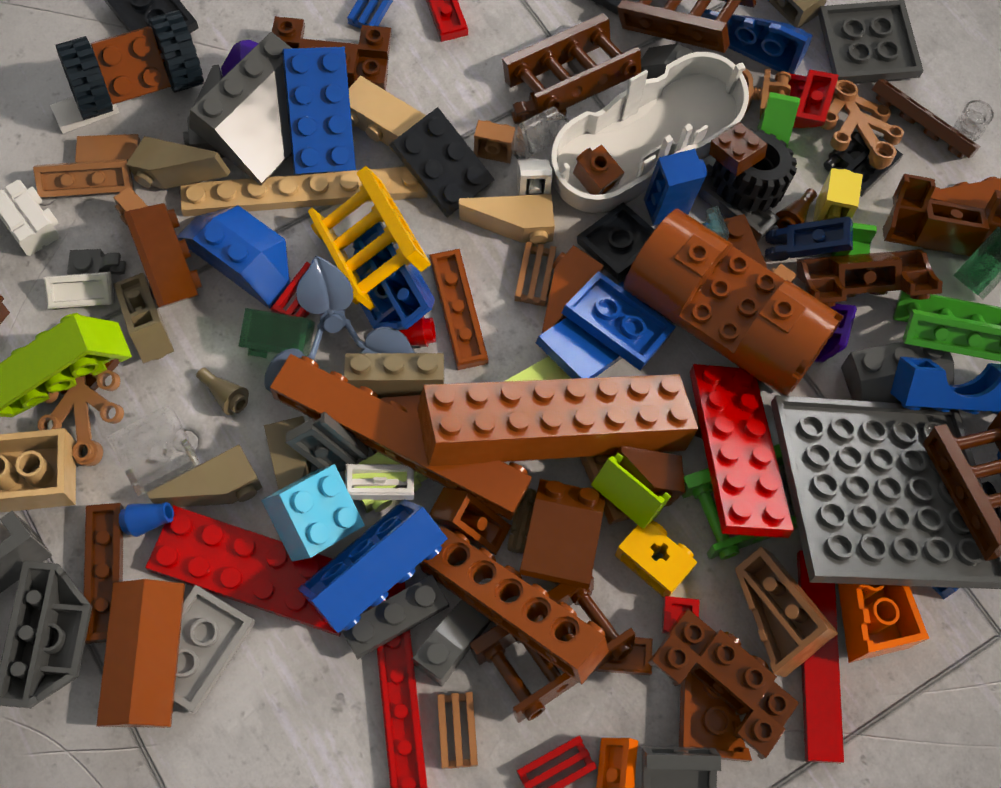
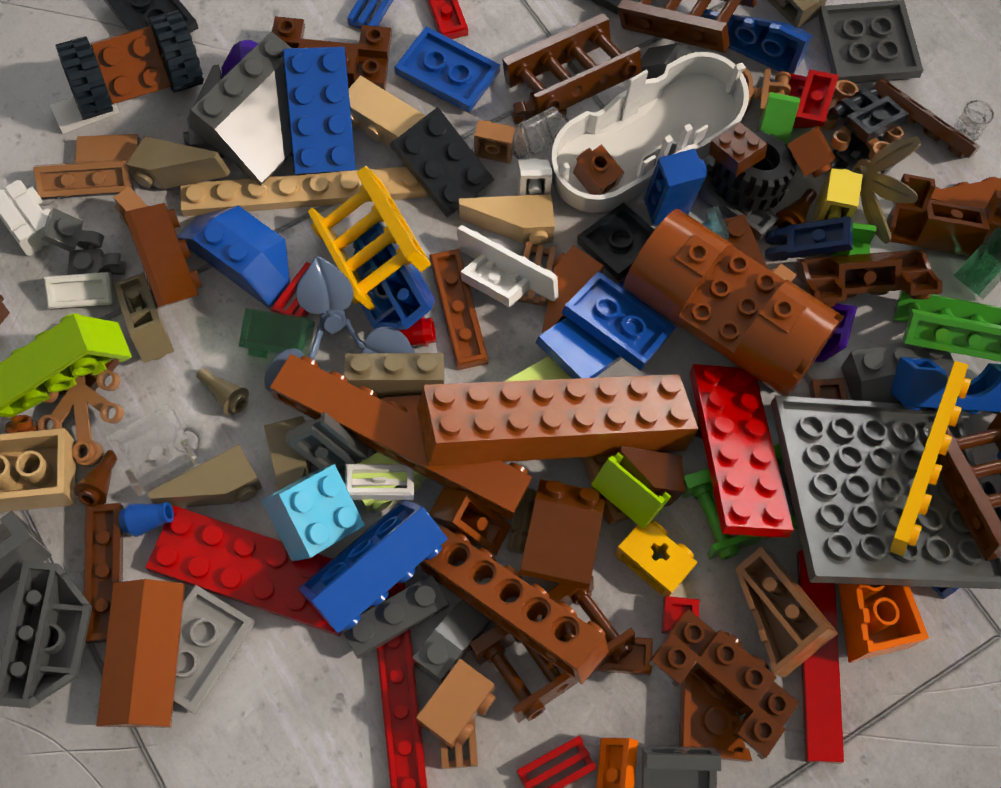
none -> dark orange plate [5,415,38,434]
none -> dark grey plate [41,208,104,252]
none -> reddish brown cone [74,450,119,507]
none -> blue plate [394,26,500,113]
none -> medium nougat brick [416,659,496,749]
none -> white bracket [456,225,559,307]
none -> dark orange brick [787,126,836,178]
none -> reddish brown plate [809,378,848,400]
none -> black plate [829,88,909,143]
none -> dark tan plant [852,136,921,244]
none -> yellow plate [890,361,971,557]

